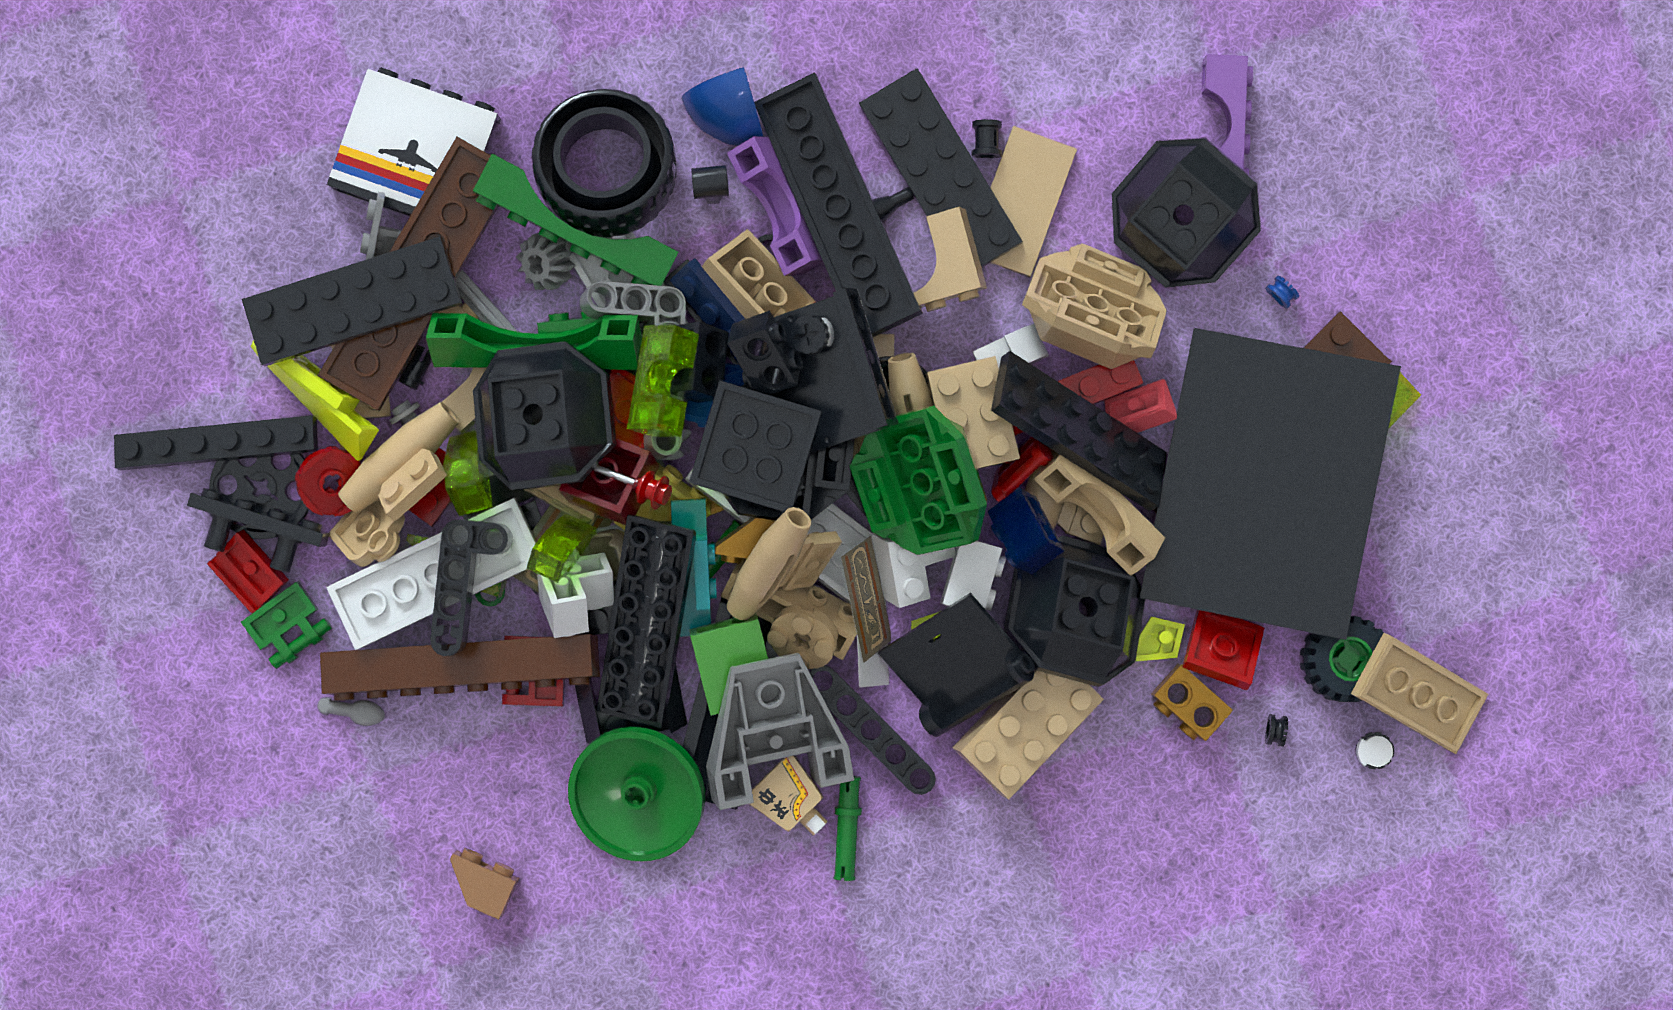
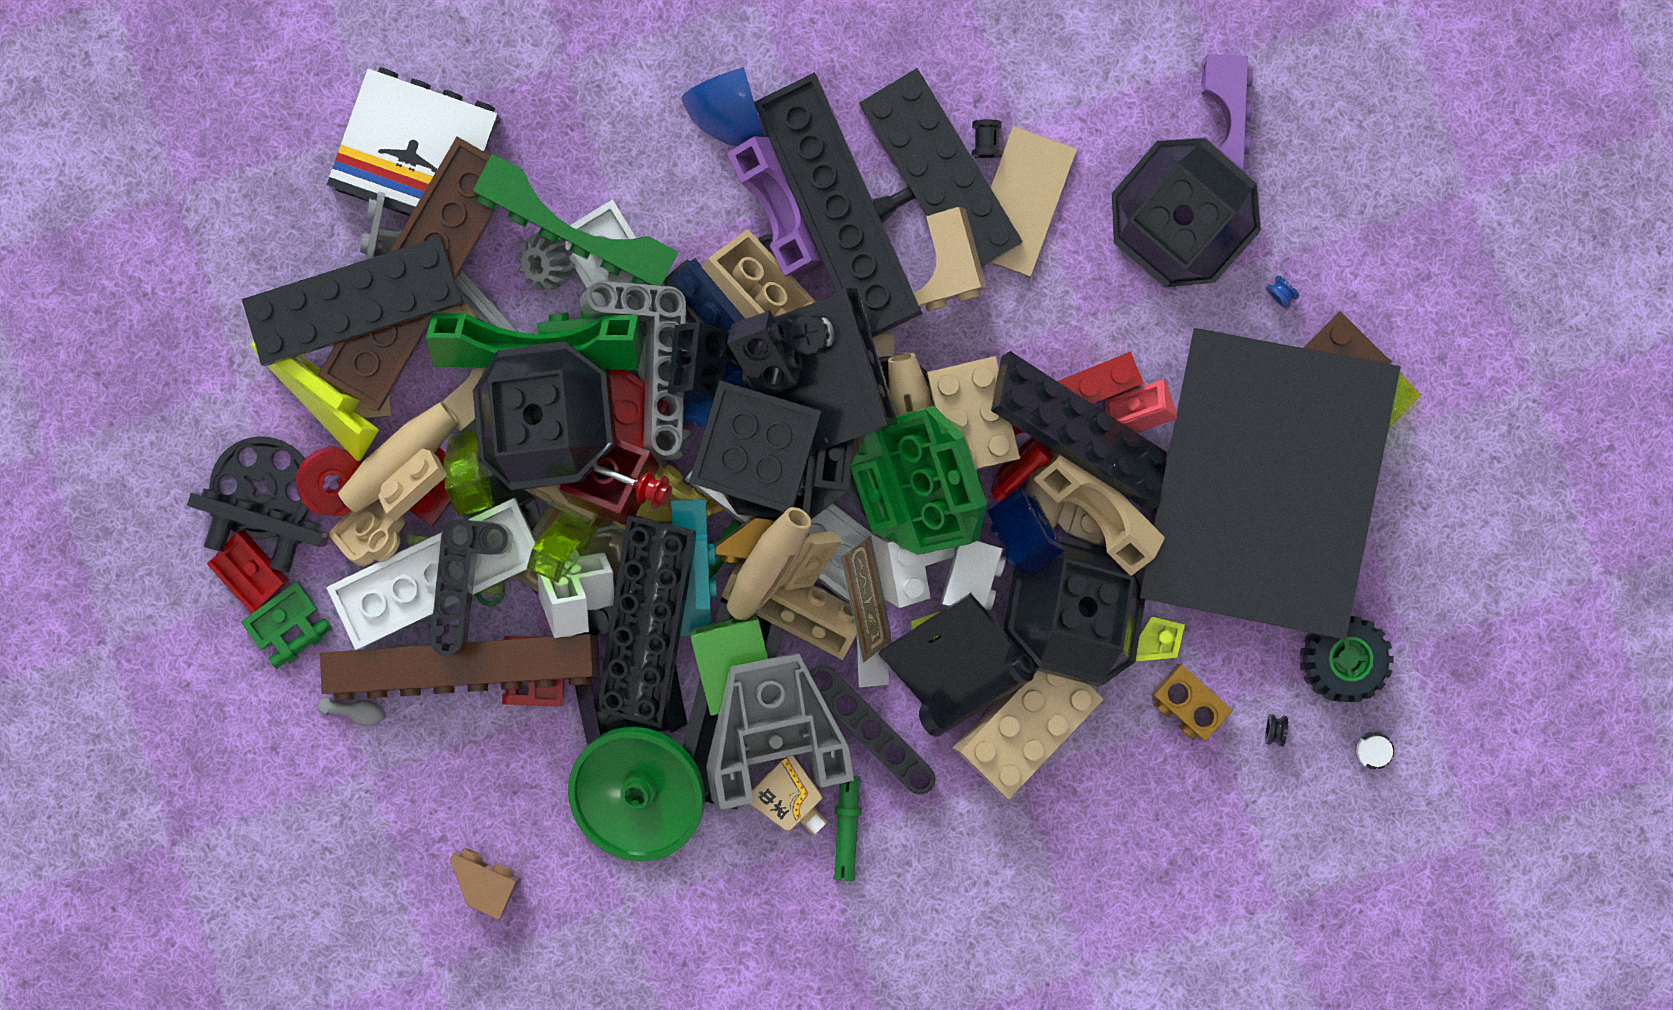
black plate [114,415,318,471] -> none
light grey plate [389,400,420,426] -> none
black pin [398,345,432,390] -> none
black tyre [531,89,677,238] -> none
clear neon green arch [627,325,699,437] -> none
black piece [691,165,729,204] -> none
tan plate [767,605,839,669] -> none
white brick [972,324,1049,368] -> none
tan piece [1022,243,1167,369] -> none
red plate [1182,610,1265,690] -> none
tan tile [1351,633,1488,754] -> none

